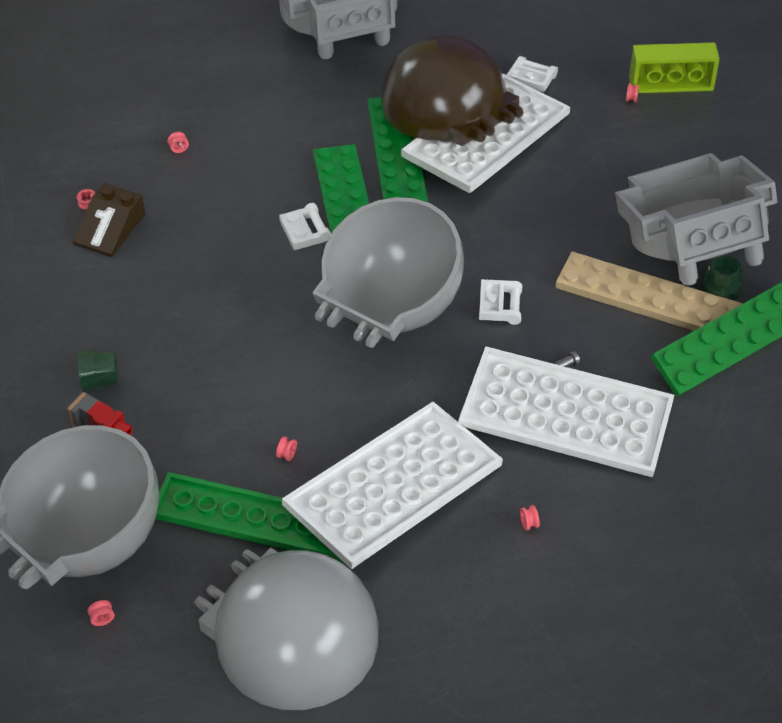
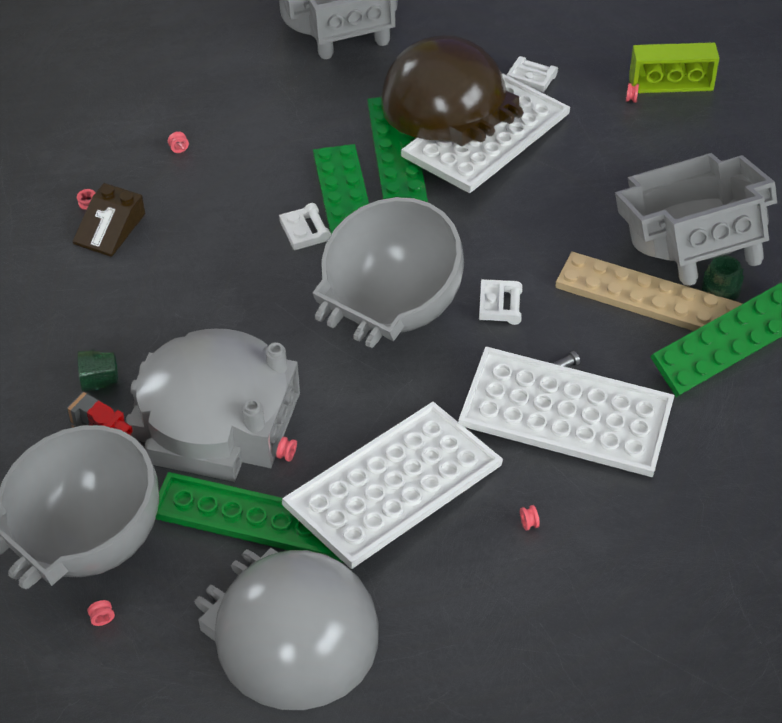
none -> light grey windscreen [125,329,300,482]

